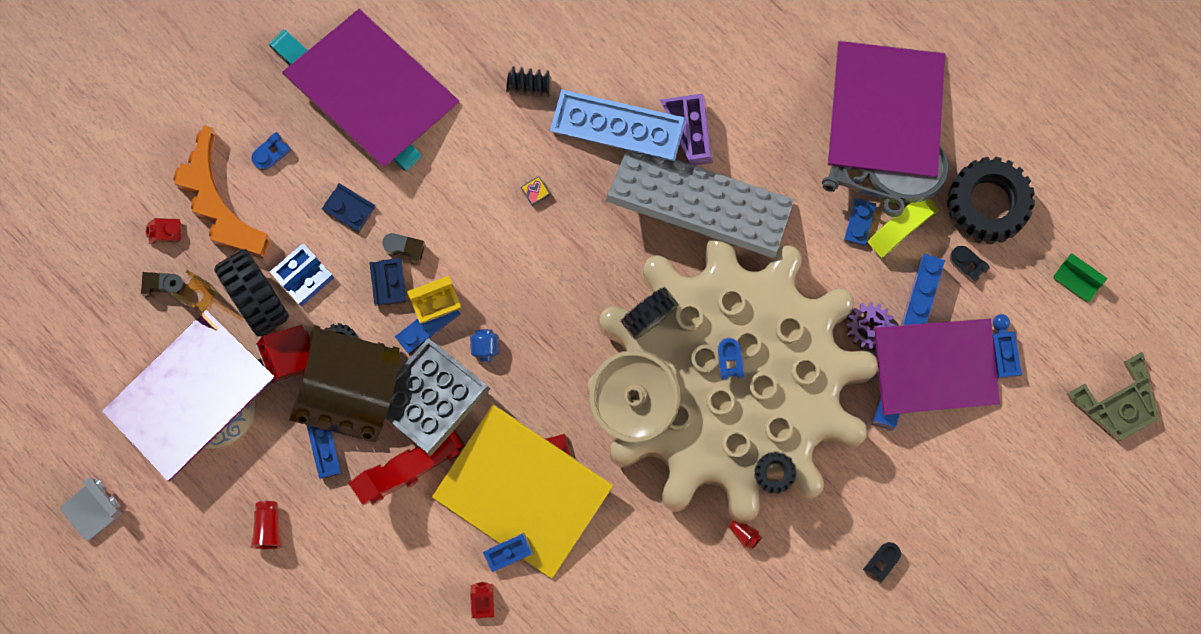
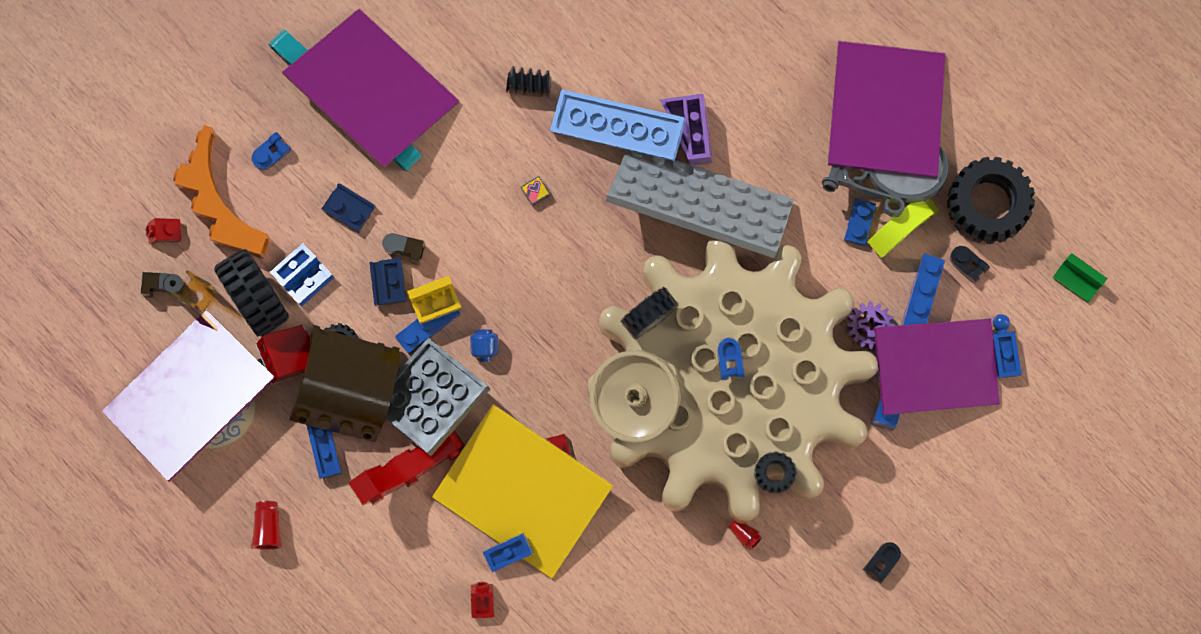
light grey bracket [61,476,123,541] -> none
olive wing [1066,352,1159,442] -> none

